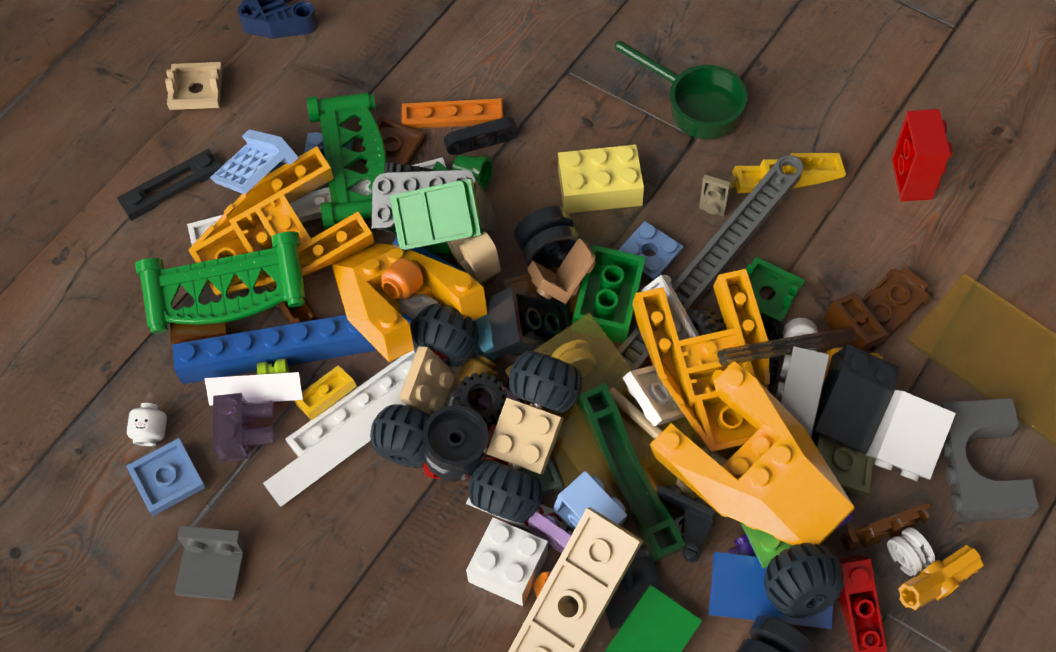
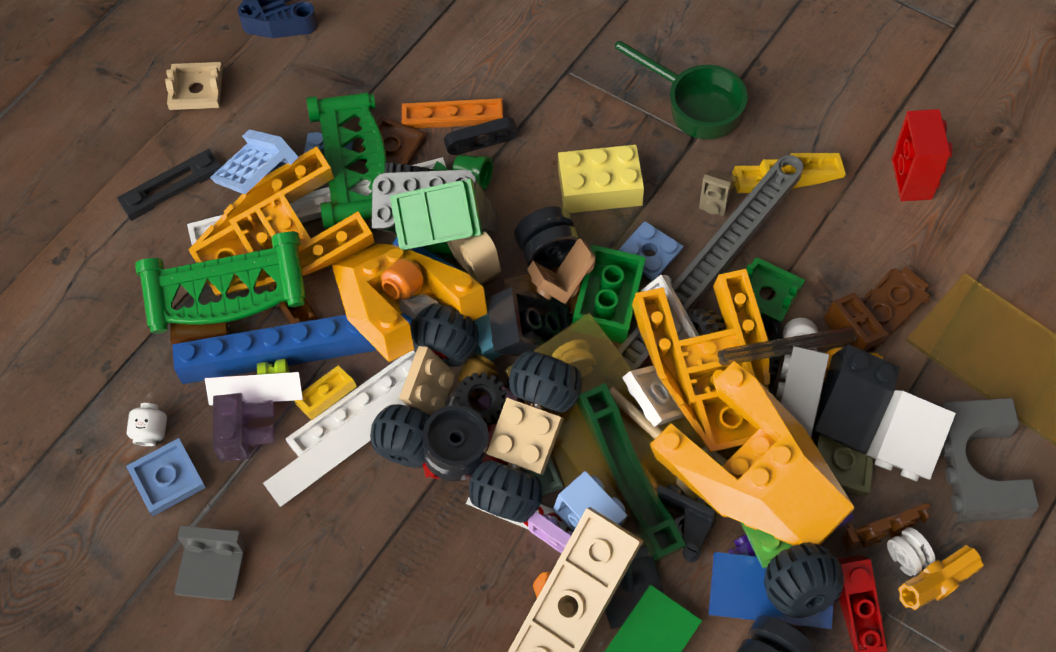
white brick [466,518,548,606] -> none

